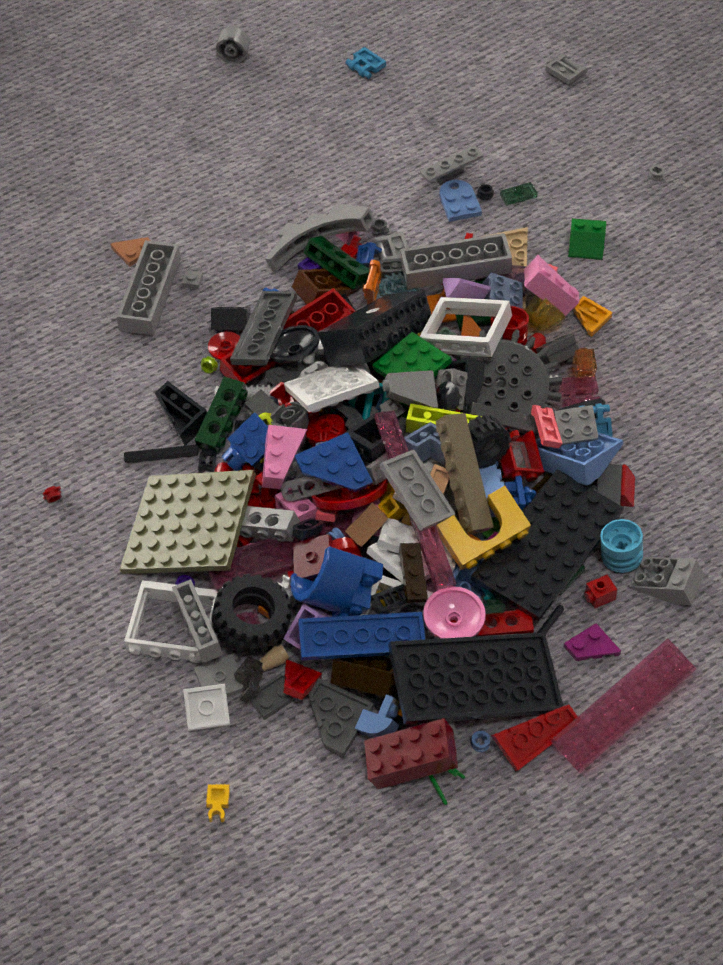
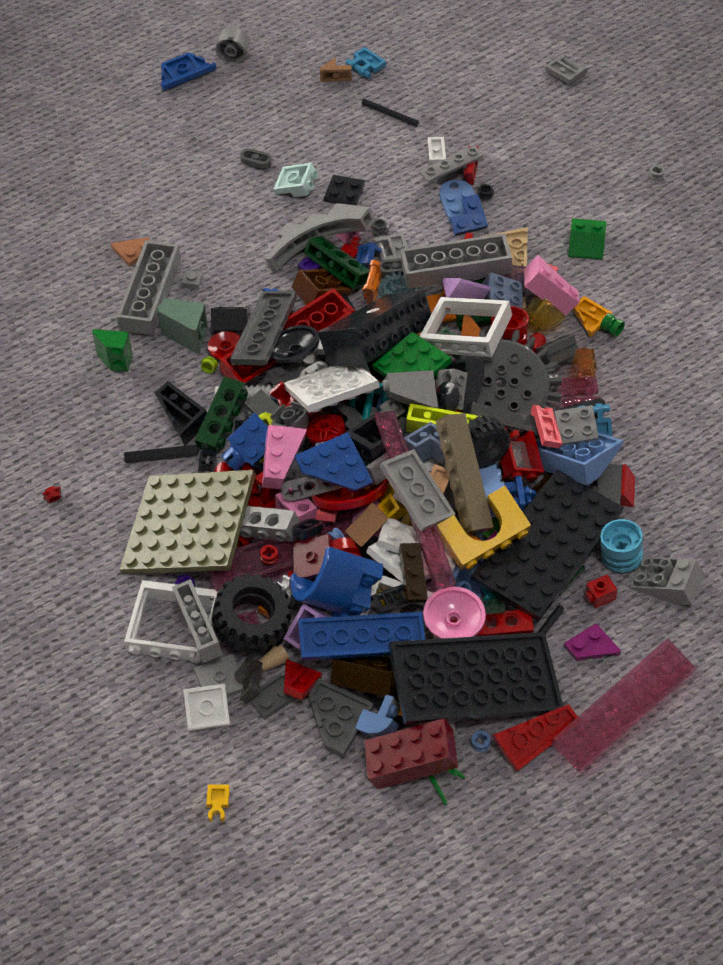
clear green plate [500,182,538,206] -> none
none -> green slope [92,329,133,372]
none -> sand green slope [157,298,208,354]
none -> blue wing [161,52,217,91]
none -> dark grey plate [240,149,272,169]
none -> red bush [260,545,278,565]
none -> light aqua plate [273,163,318,197]
none -> medium nougat slope [320,58,352,82]
none -> black plate [324,175,365,206]
none -> black bar [362,98,419,127]
none -> white plate [427,137,446,165]
none -> blue plate [450,194,488,235]
none -> red hinge [464,146,479,185]
none -> green wheel [600,313,625,337]

